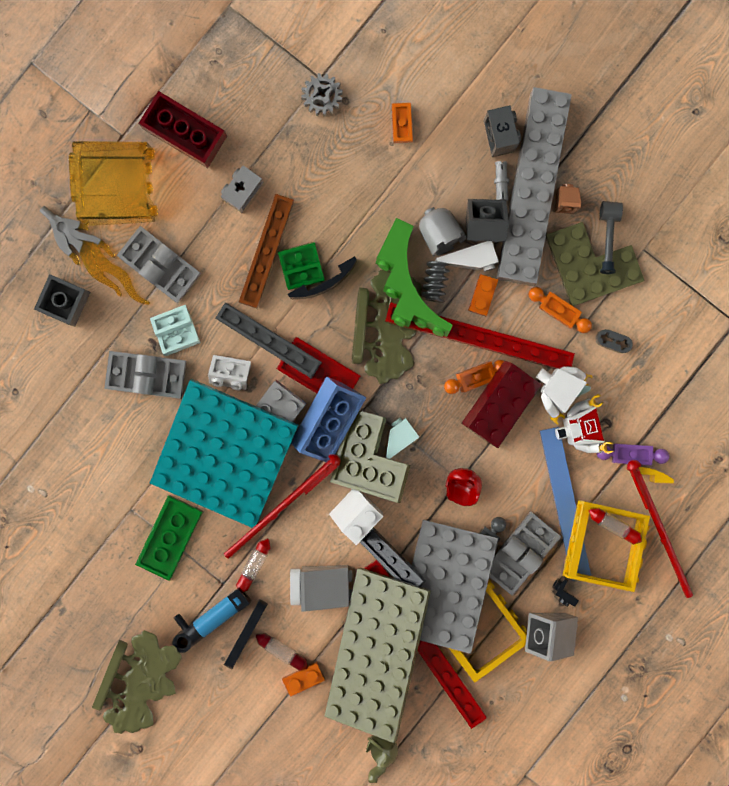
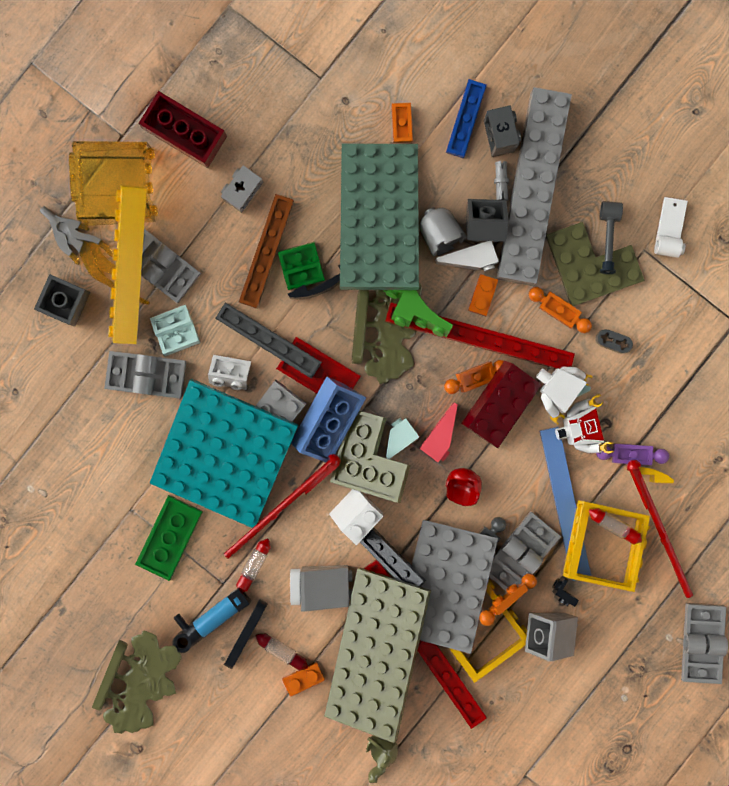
light grey gear [301,73,343,117] -> none
dark grey piece [421,261,450,303] -> none
nougat slope [555,184,581,214] -> none
none -> yellow brick [108,185,147,344]
none -> sand green plate [340,144,419,290]
none -> coral slope [419,403,458,462]
none -> blue tile [446,79,487,158]
none -> orange plate [479,573,537,626]
none -> white door [654,197,688,258]
none -> light grey plate [681,603,728,684]

